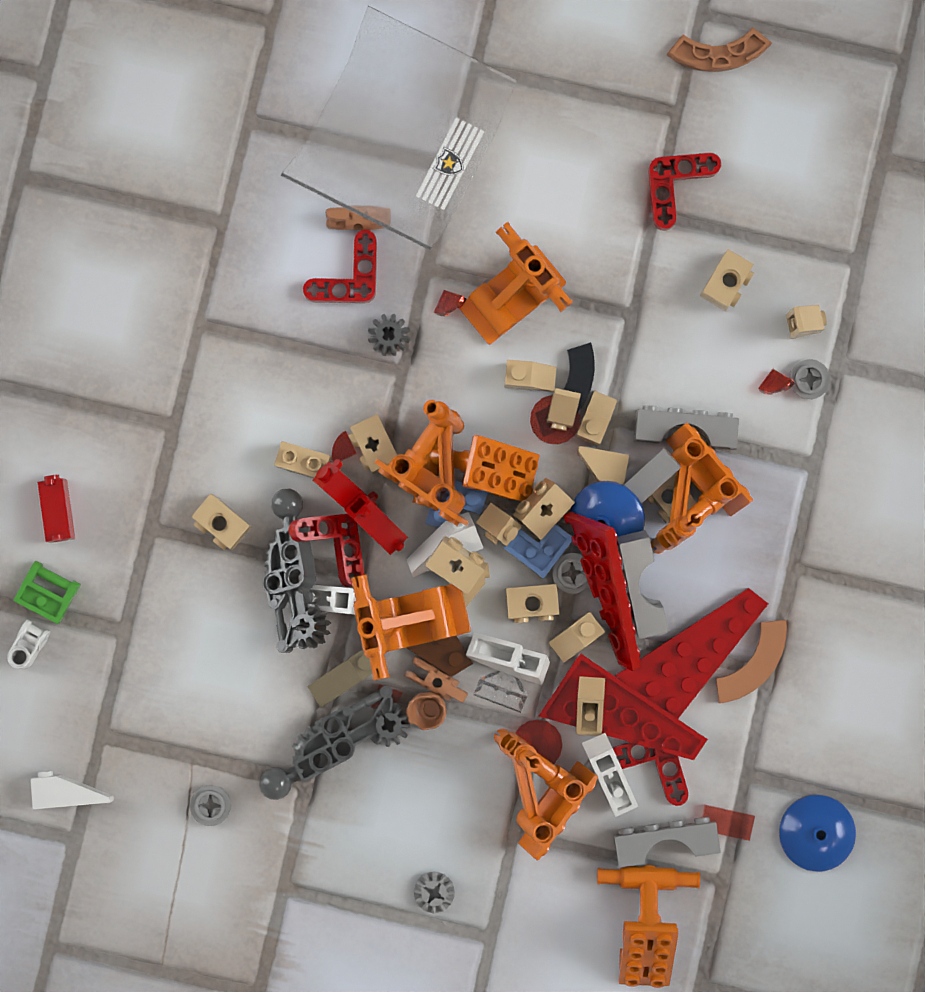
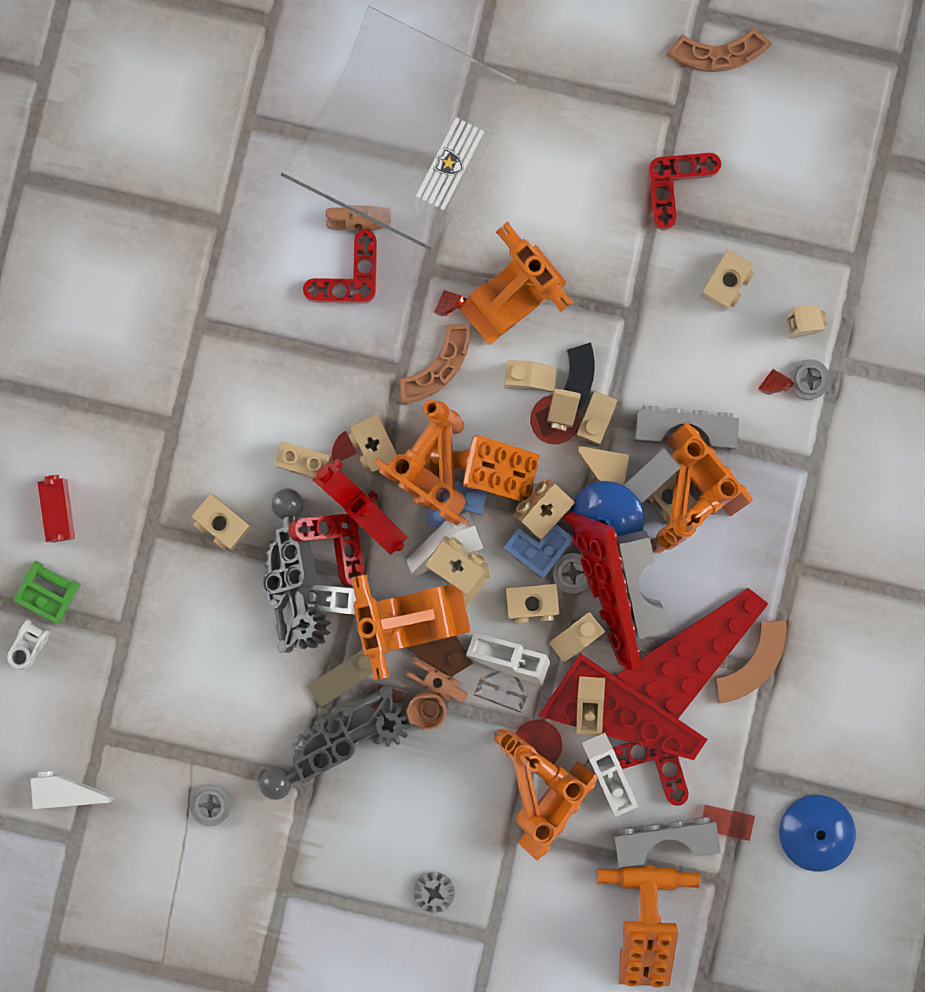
dark grey gear [368,314,410,356] -> none
tan brick [476,503,522,546] -> none
none -> nougat tile [399,323,471,404]

